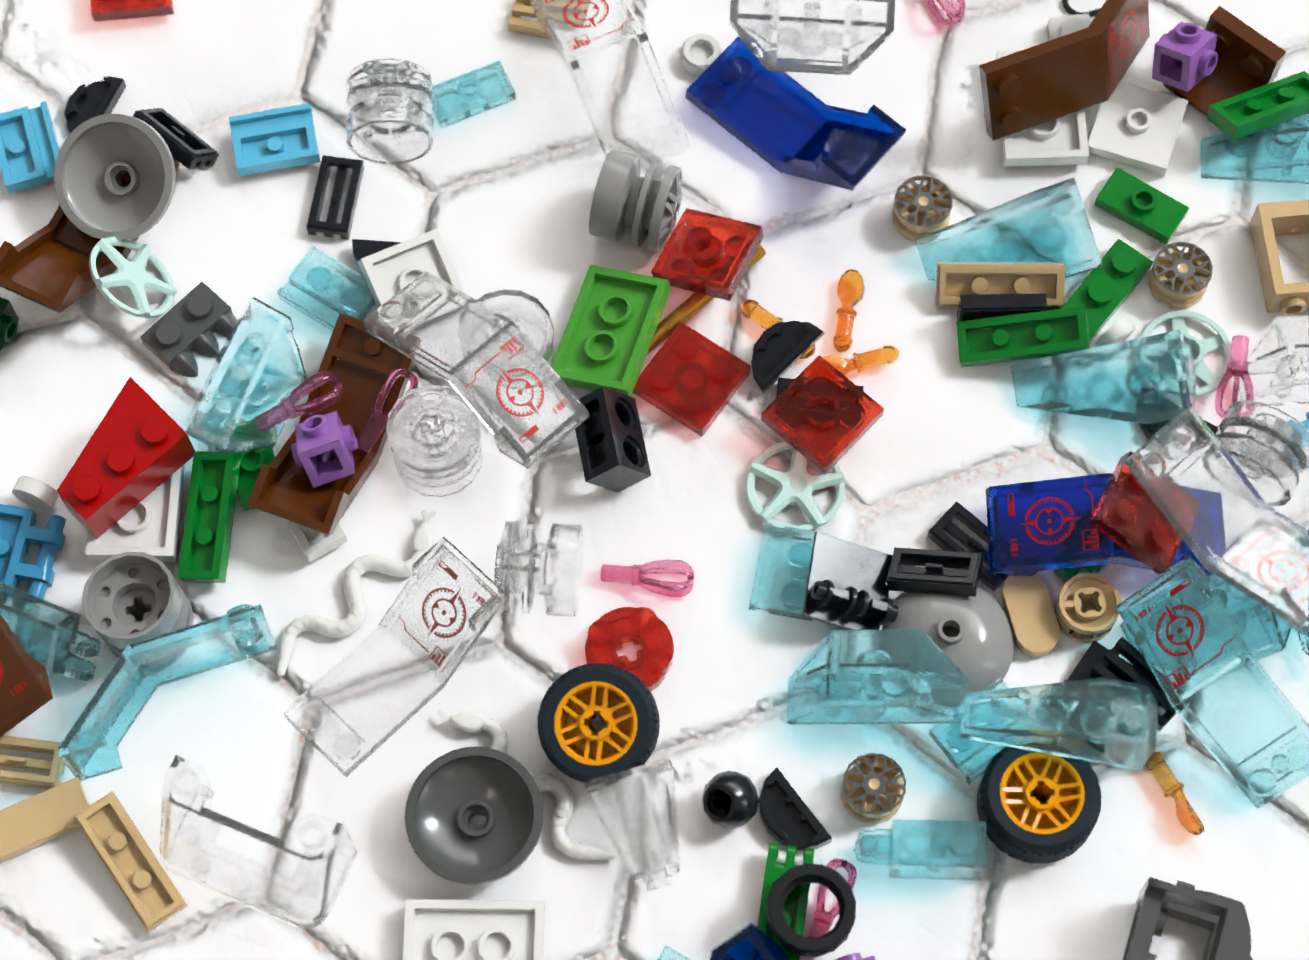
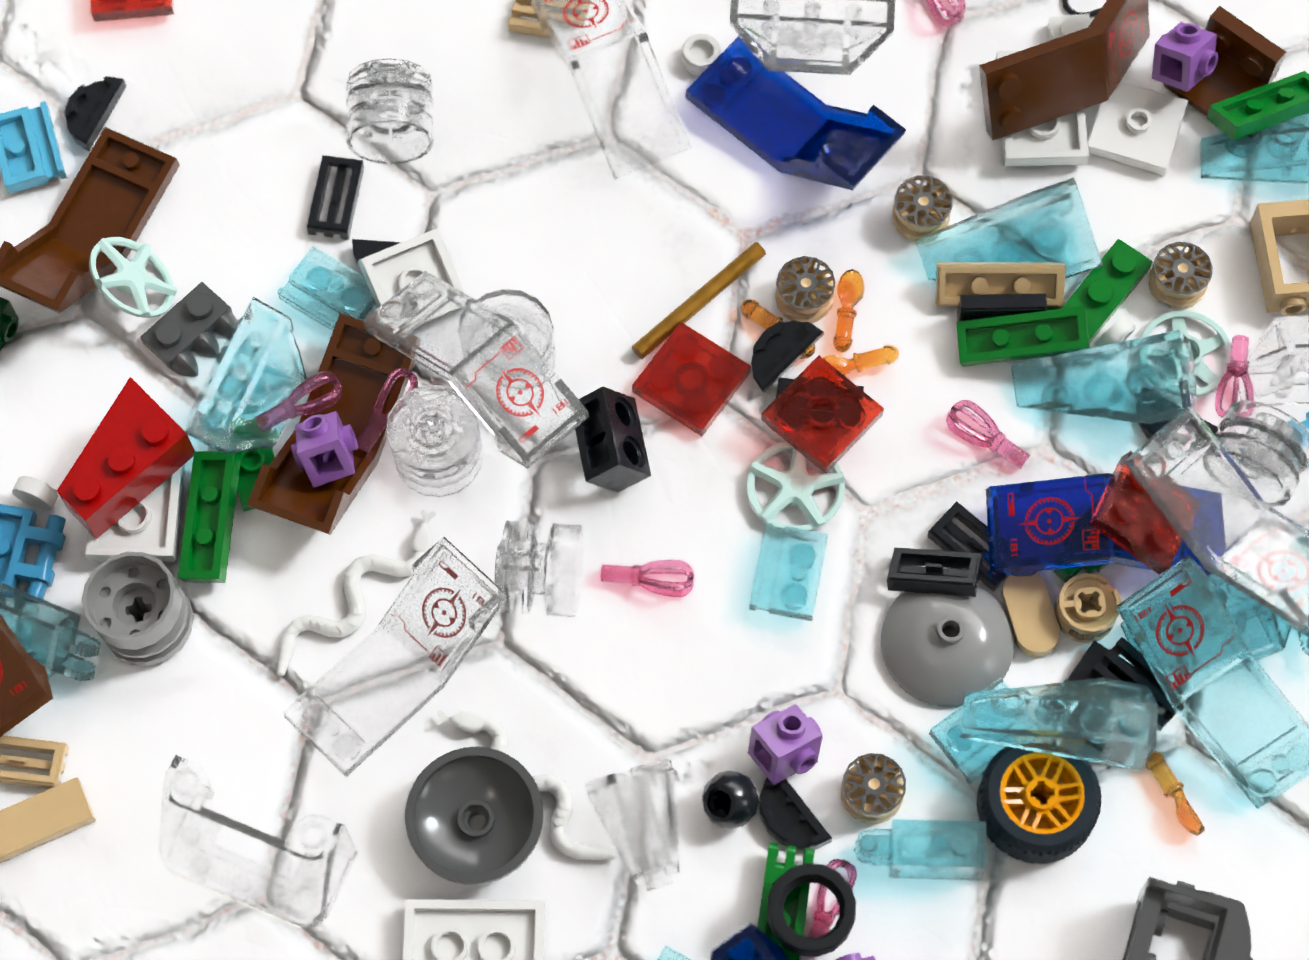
light grey dish [54,114,176,240] -> none
clear light blue windscreen [57,604,278,781] -> none
tan tile [73,791,188,932] -> none
black tile [133,107,219,170] -> none
medium azure plate [229,103,321,176] -> none
white plate [287,520,348,562] -> none
clear light blue plate [424,60,516,128] -> none
wheel [537,663,660,784] -> none
bright green plate [548,265,671,397] -> none
clear red plate [585,607,674,691] -> none
light grey wheel [589,149,682,253] -> none
clear red plate [651,208,764,301] -> none
clear light blue wedge [787,629,969,724] -> none
hinge [802,532,899,640] -> none
green plate [1094,167,1190,245] -> none
none -> medium lavender brick [748,704,823,785]
none -> tan wheel [775,256,836,323]
none -> clear pink piece [946,400,1030,469]

